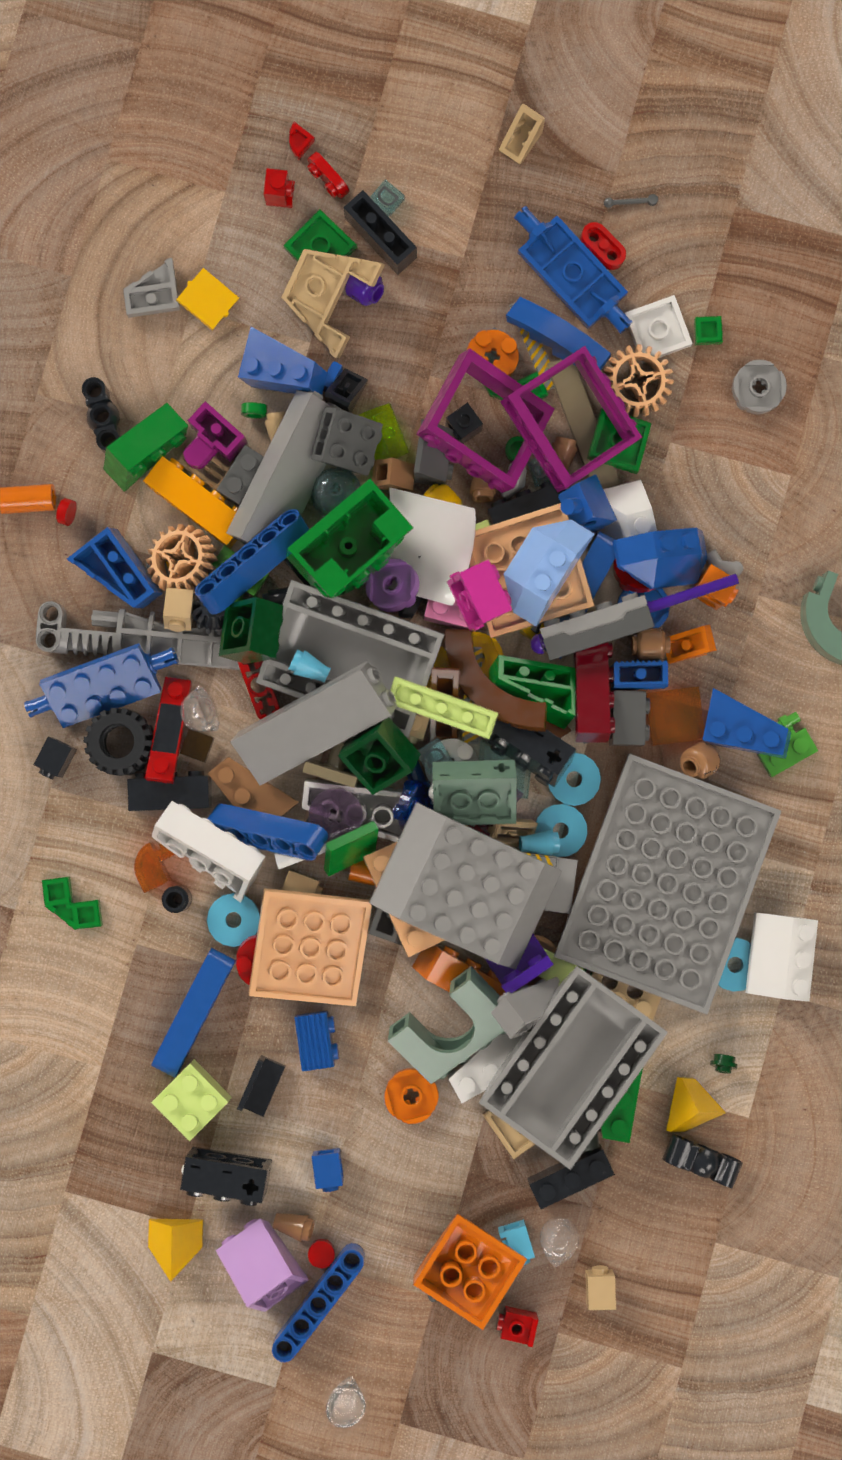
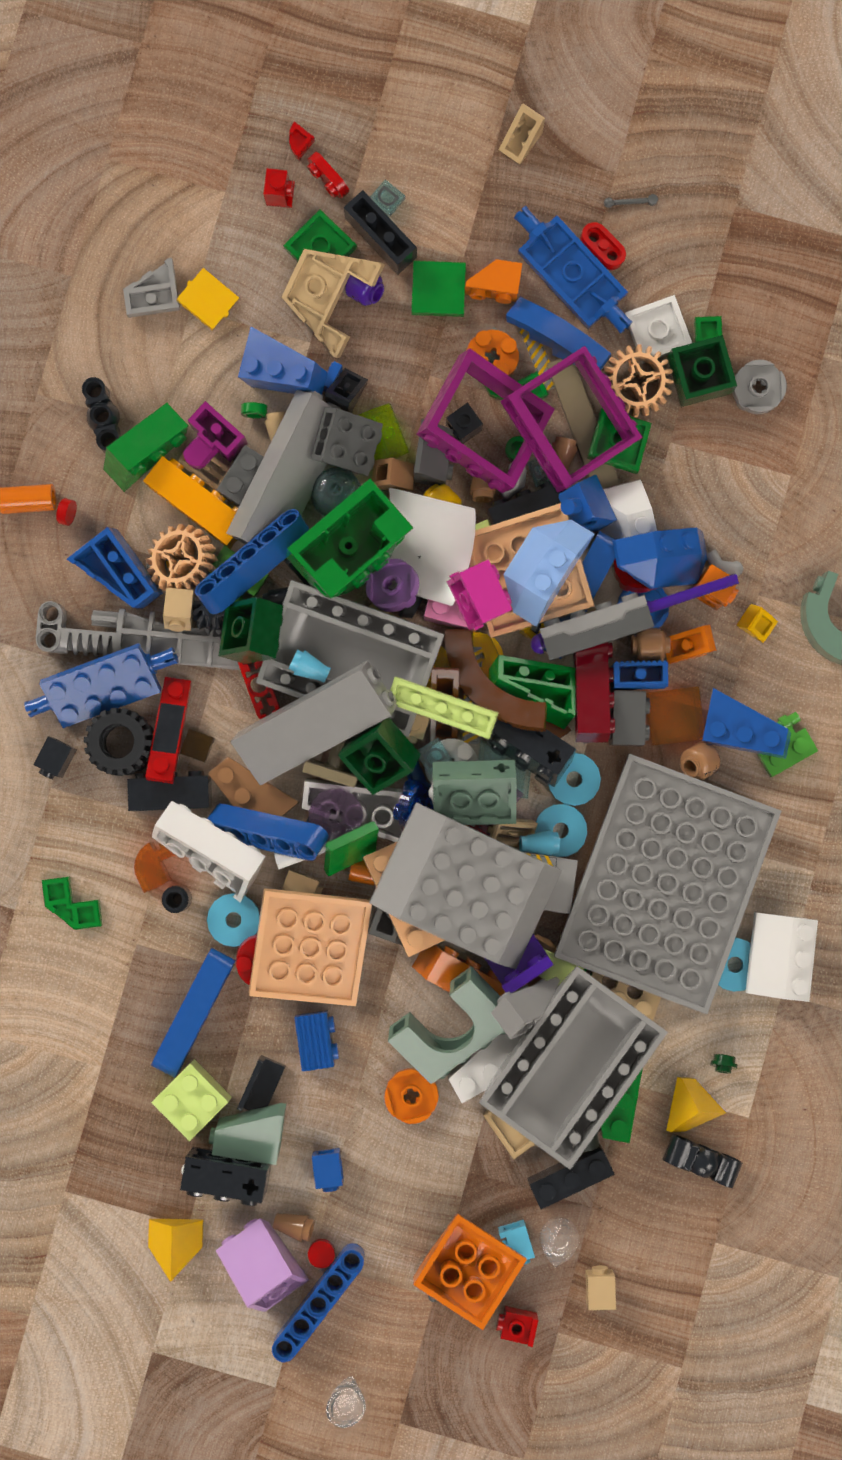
clear piece [180,686,220,732] -> none
none -> sand green slope [209,1103,287,1165]
none -> green tile [412,261,466,317]
none -> orange slope [465,259,522,304]
none -> dark green brick [667,335,737,407]
none -> yellow slope [737,604,778,643]

